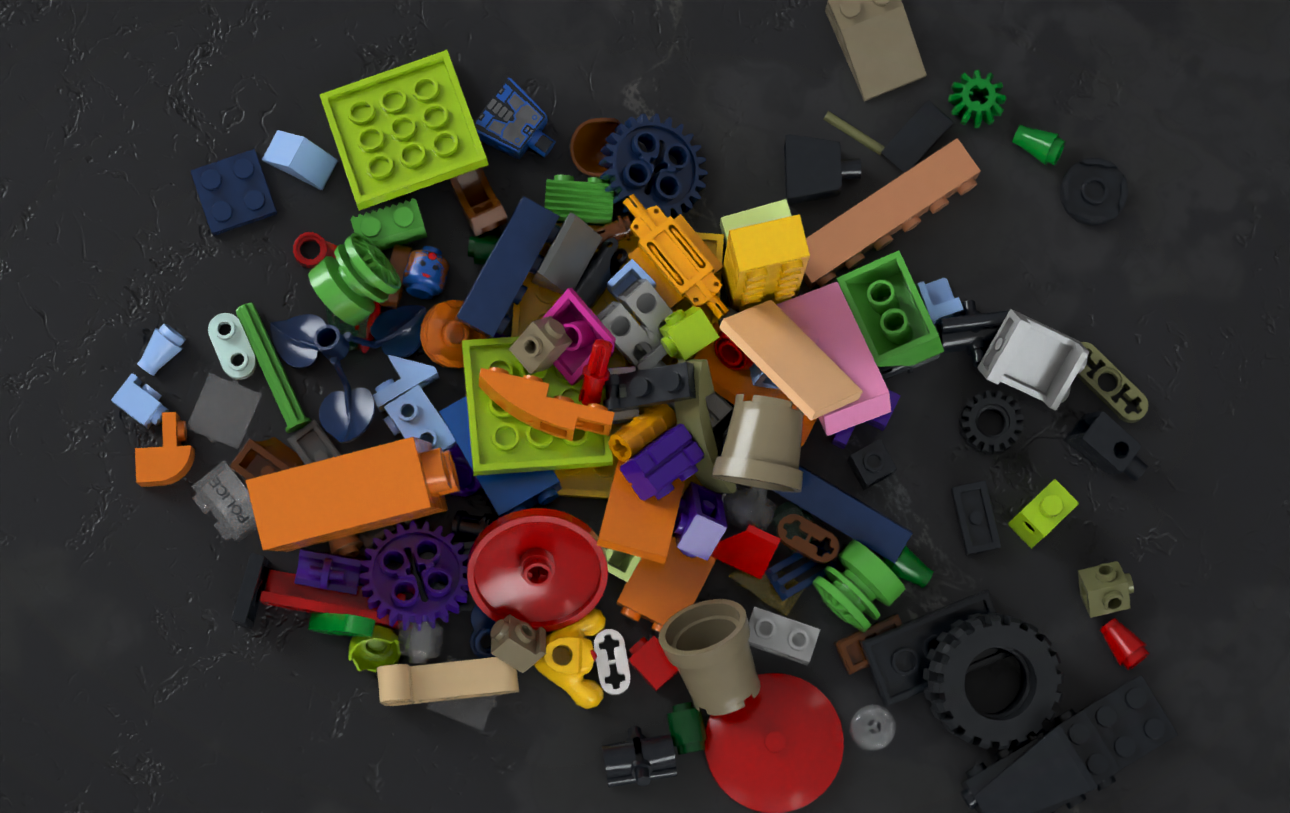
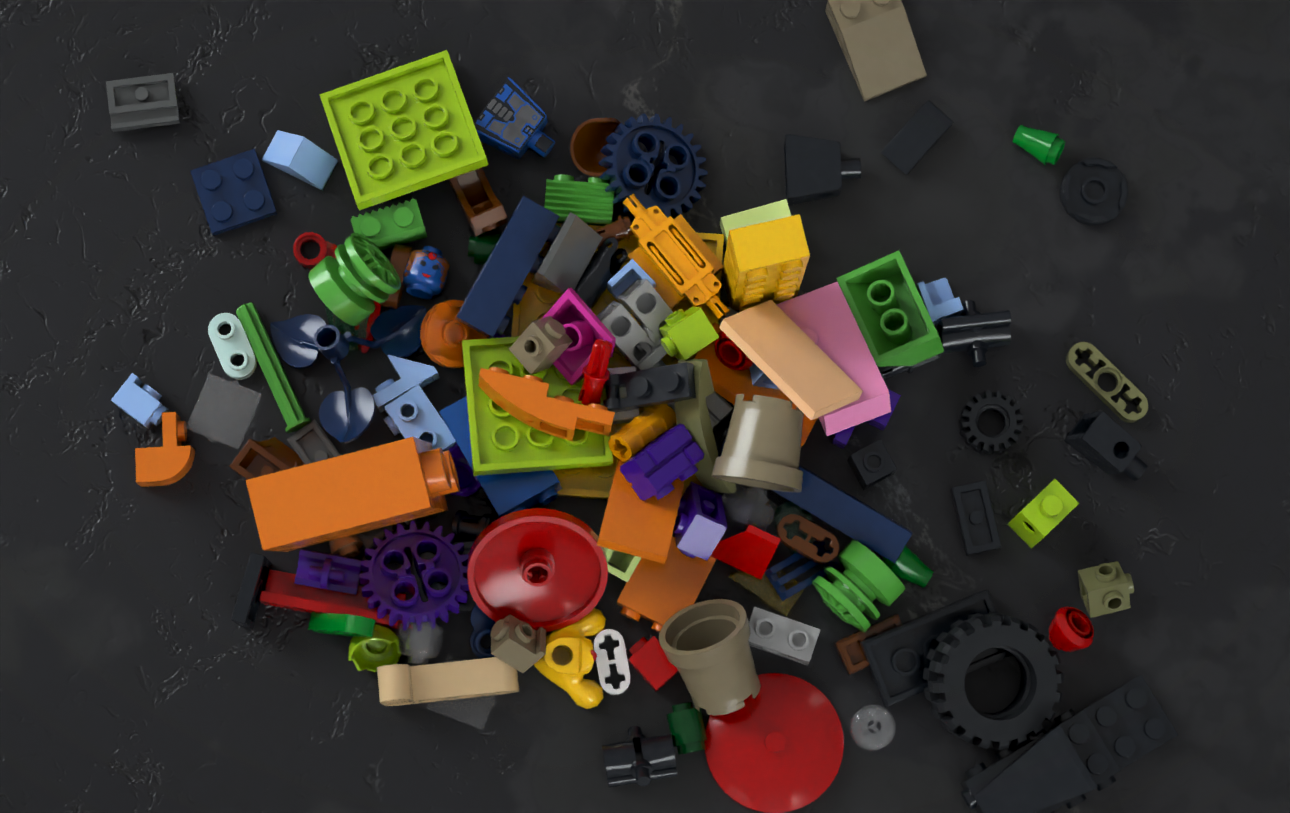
light blue cone [137,323,186,376] -> none
clear brick [191,461,257,544] -> none
nougat brick [803,138,981,289] -> none
olive piece [823,111,885,155] -> none
green gear [948,69,1007,128] -> none
light grey panel [977,309,1089,410] -> none
red cone [1100,618,1150,671] -> none
none -> dark grey plate [106,73,181,132]
none -> red cone [1049,607,1094,652]

